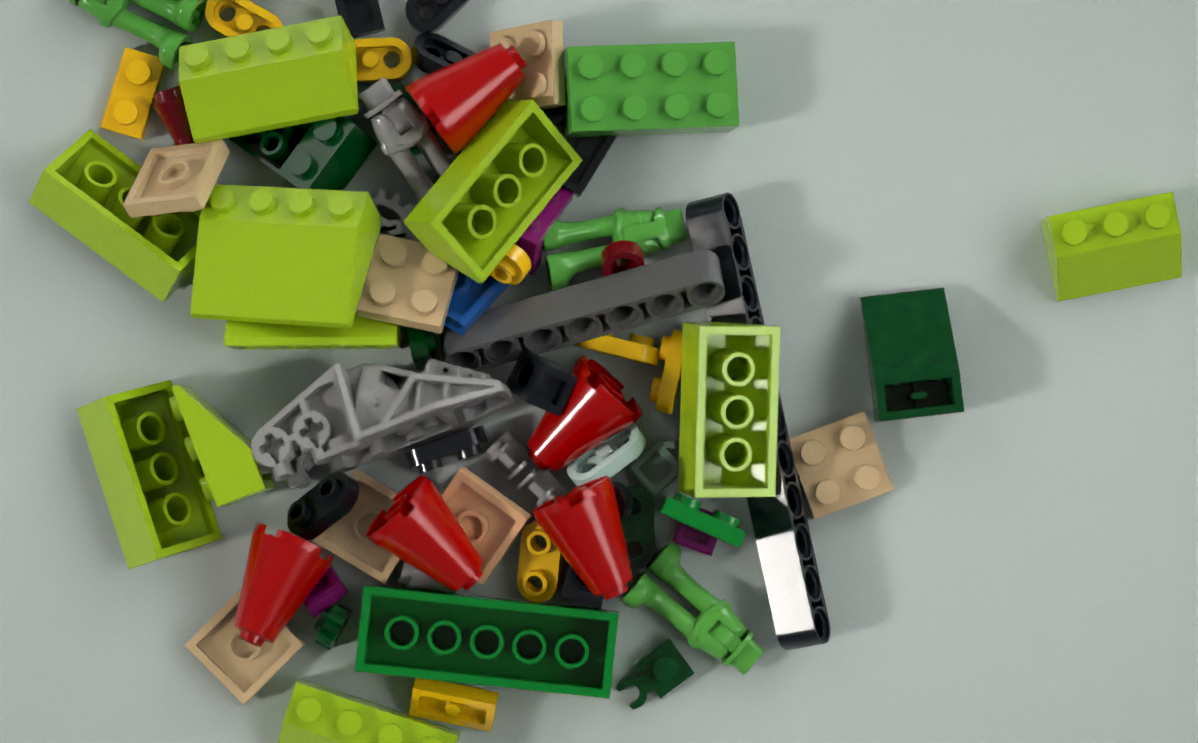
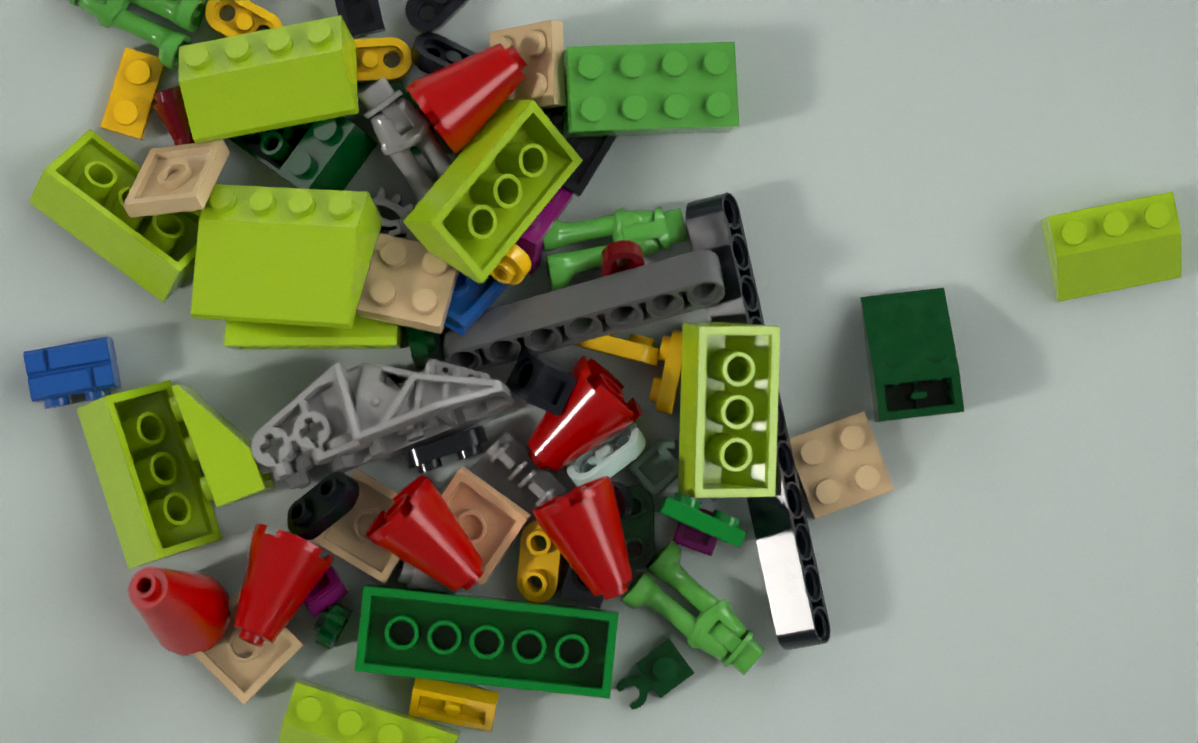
none -> blue brick [23,337,121,409]
none -> red cone [128,567,231,656]

